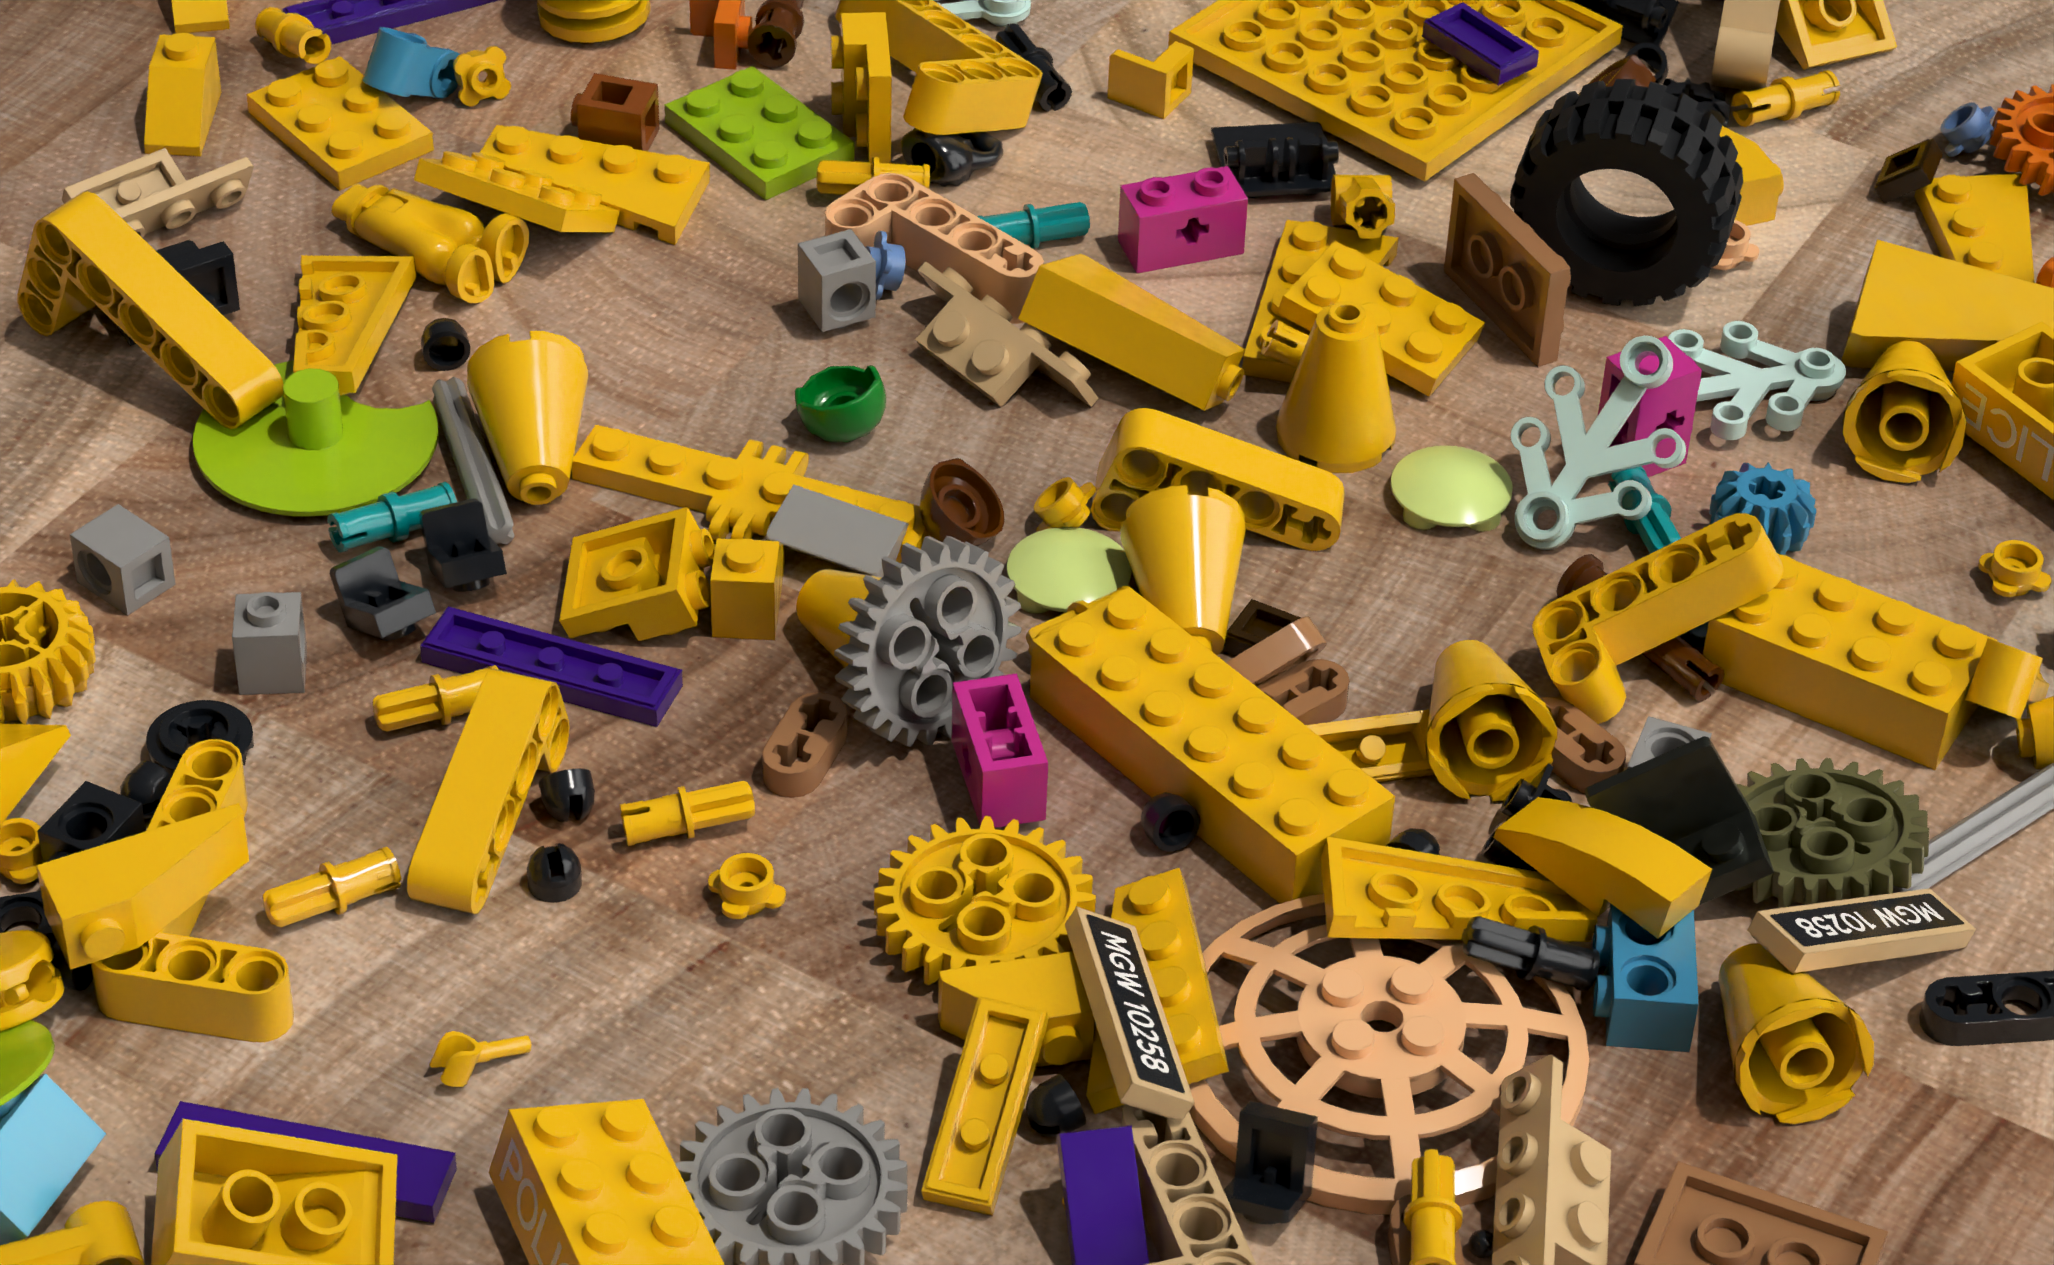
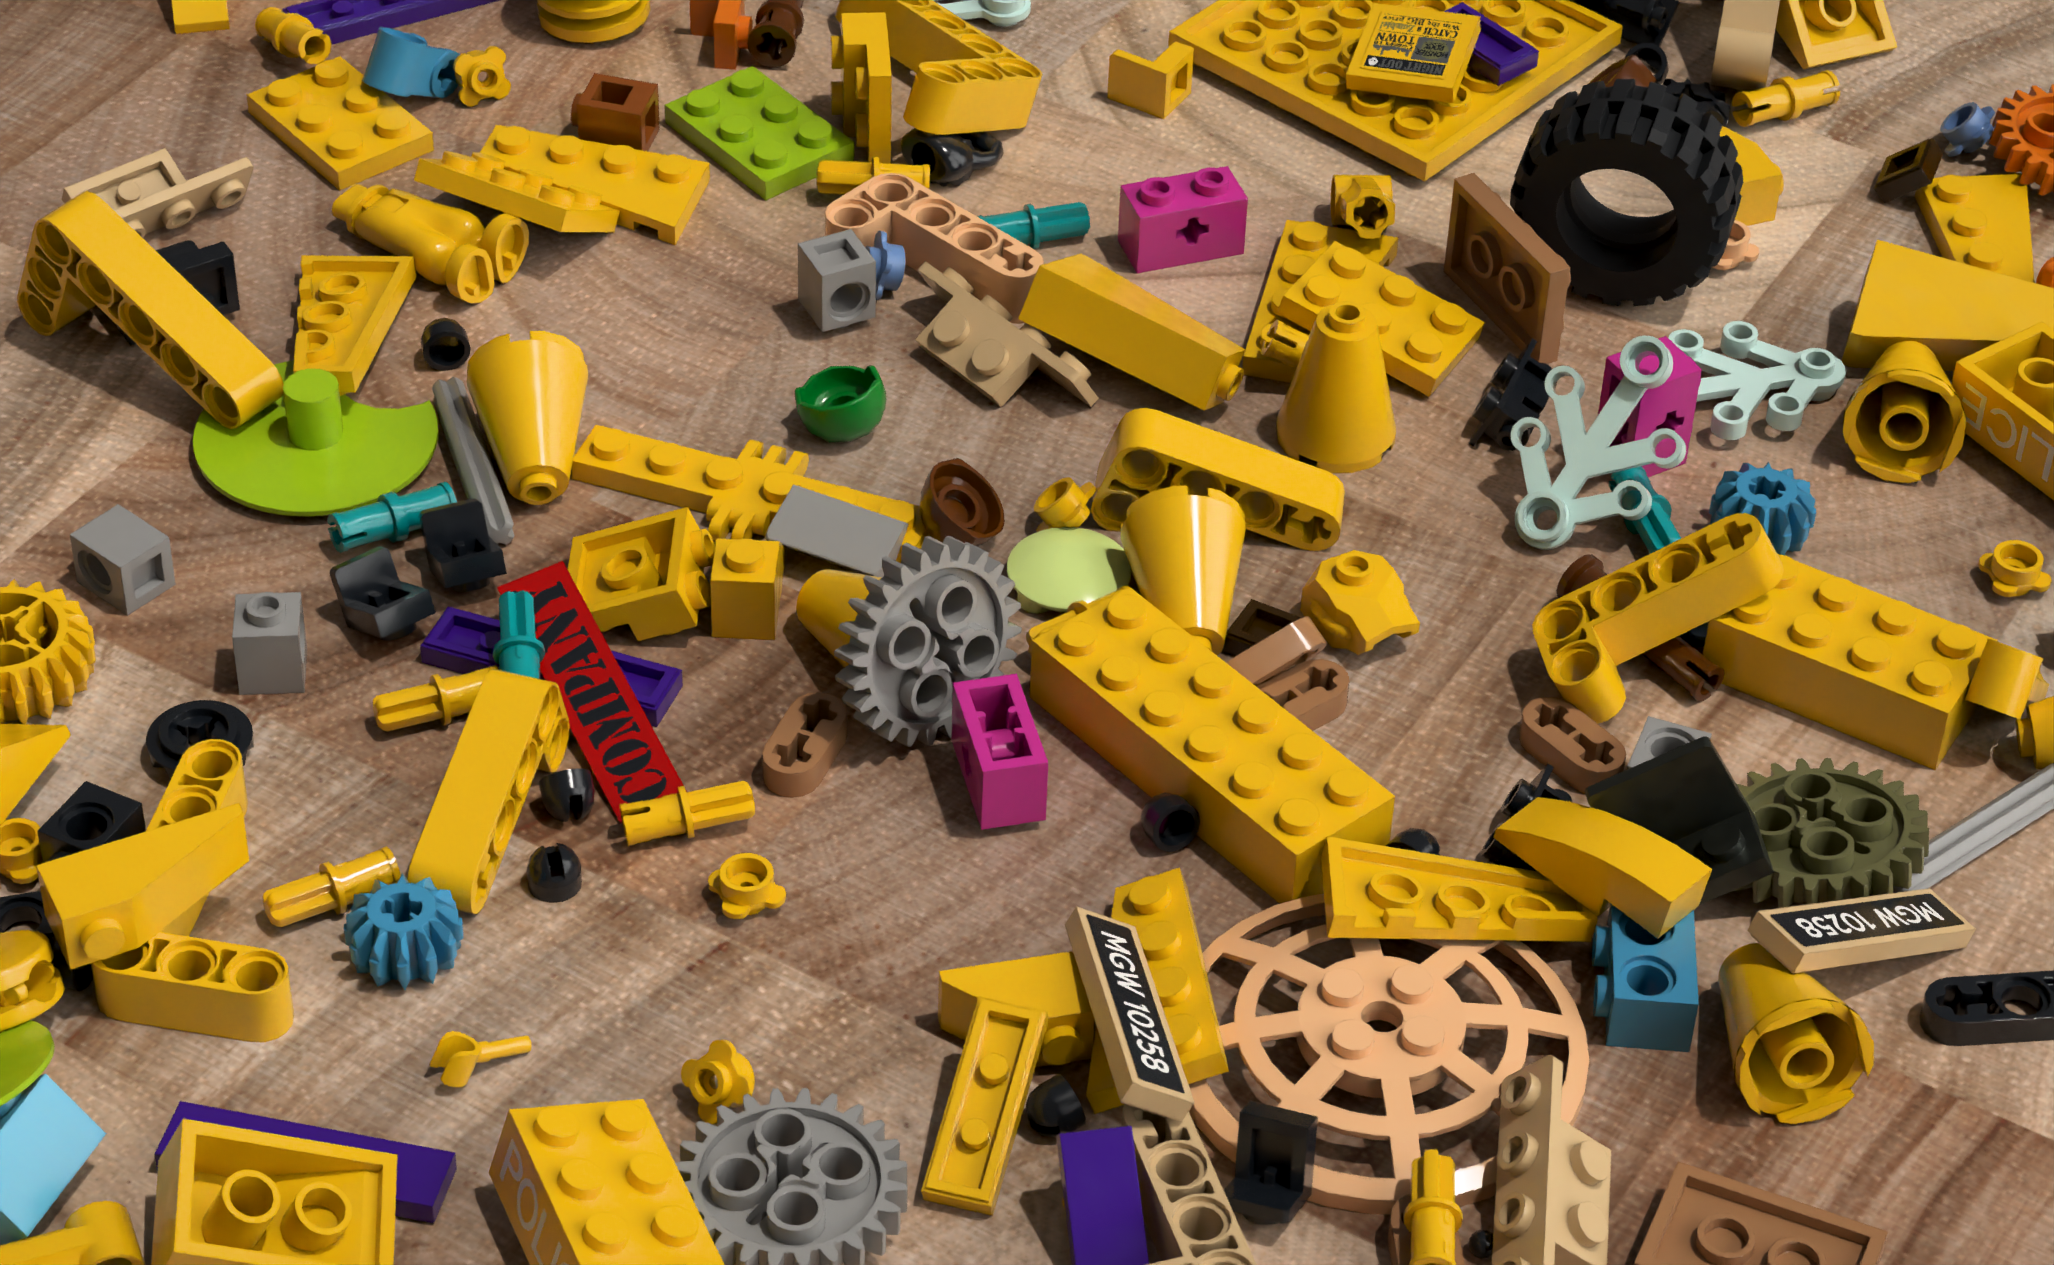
black hinge [120,761,172,820] -> none
yellow slope [144,33,221,157] -> none
yellow gear [874,816,1096,985] -> none
black axle [996,23,1072,111] -> none
black hinge [1211,122,1339,198] -> none
yellow slope [1306,709,1435,782] -> none
yellowish green dish [1391,446,1513,532] -> none
yellow cone [1426,640,1557,802] -> none
black axle [1461,916,1600,991] -> none
none -> dark azure gear [344,873,464,990]
none -> teal axle [493,590,545,679]
none -> red sticker [497,561,687,824]
none -> yellow plate [681,1039,755,1124]
none -> yellow hand [1300,550,1420,655]
none -> yellow tile [1346,3,1481,103]
none -> black hinge [1469,338,1557,451]

